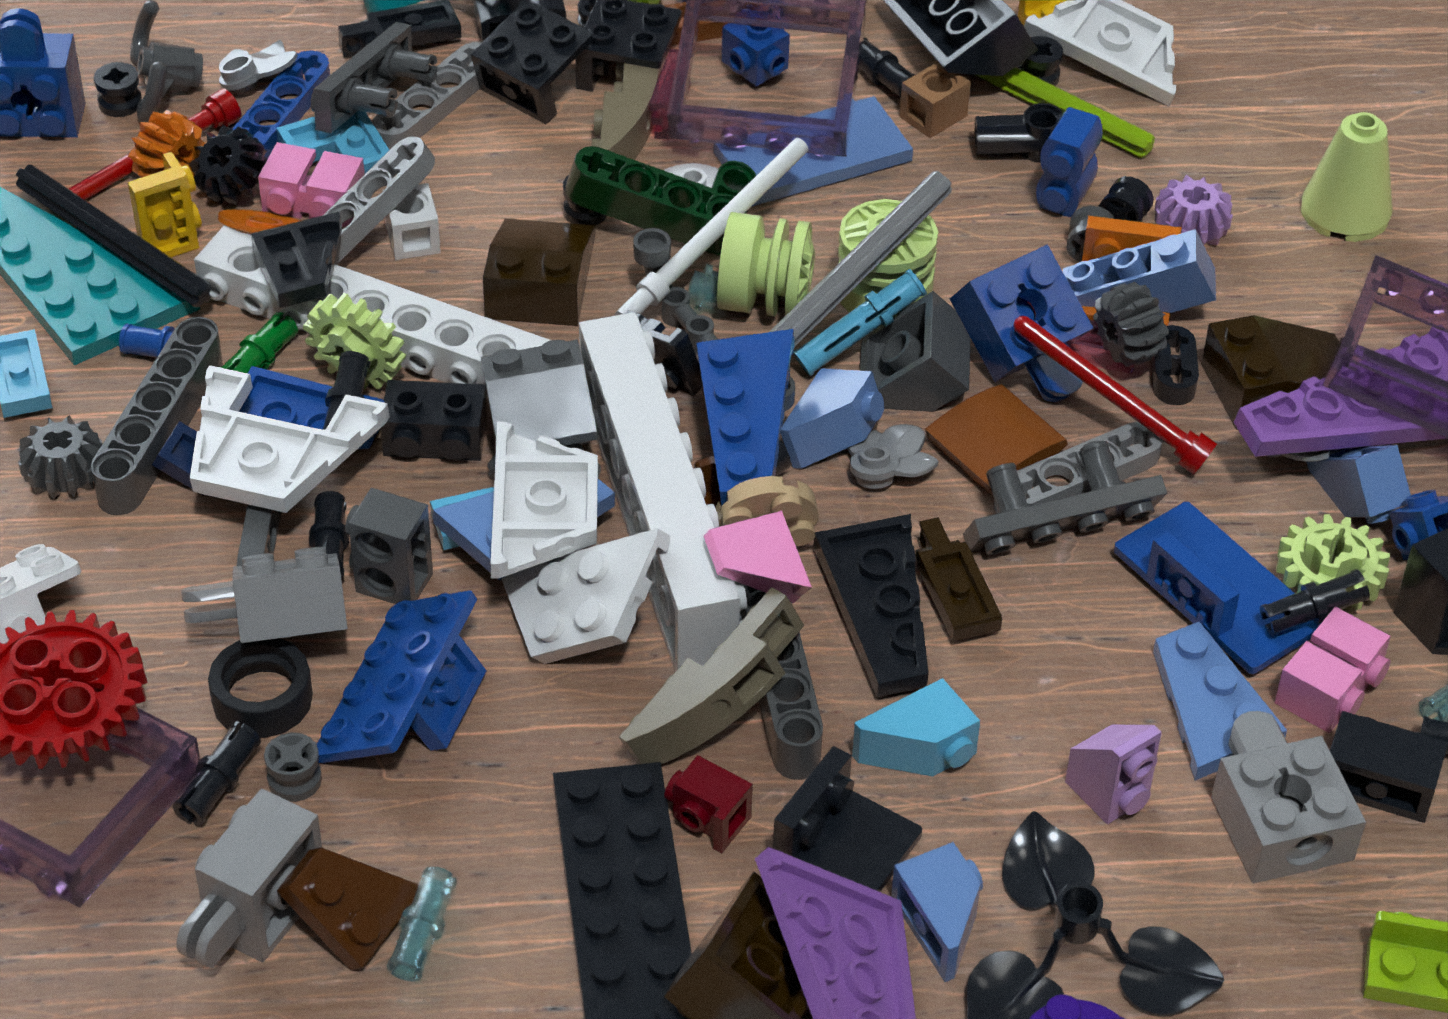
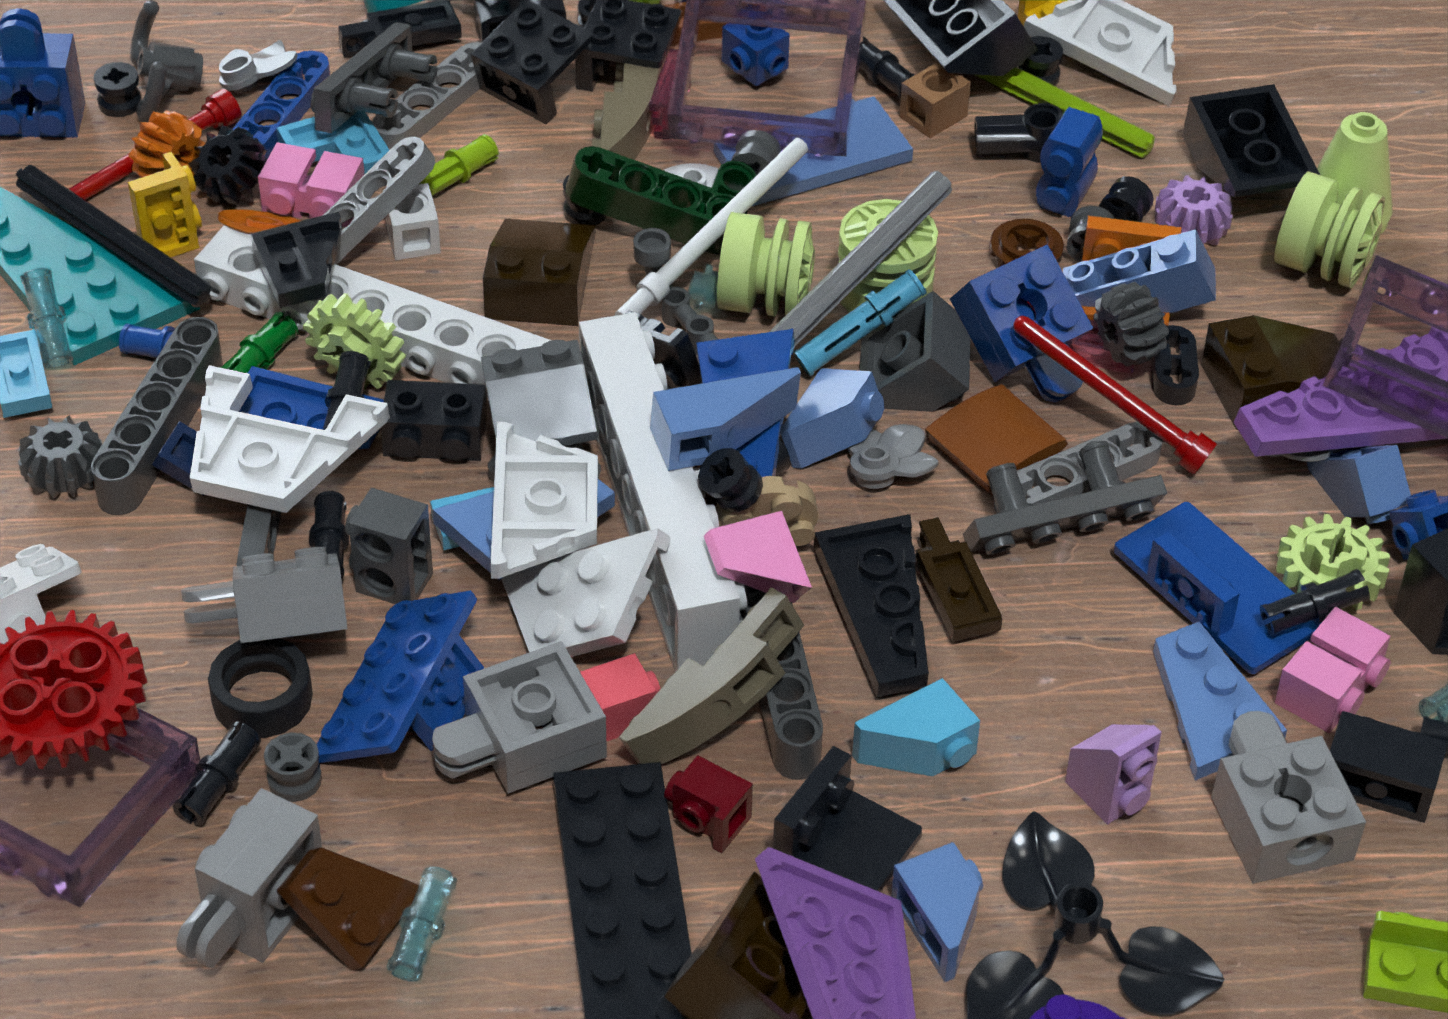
none -> clear light blue pin [20,268,73,368]
none -> lime axle [419,134,499,195]
none -> light grey brick [432,641,607,794]
none -> coral brick [580,653,660,741]
none -> medium blue slope [650,367,801,471]
none -> black wheel [698,448,763,512]
none -> dark grey wheel [731,130,781,176]
none -> reddish brown gear [990,219,1064,267]
none -> black slope [1182,84,1320,197]
none -> yellowish green wheel [1274,171,1385,289]

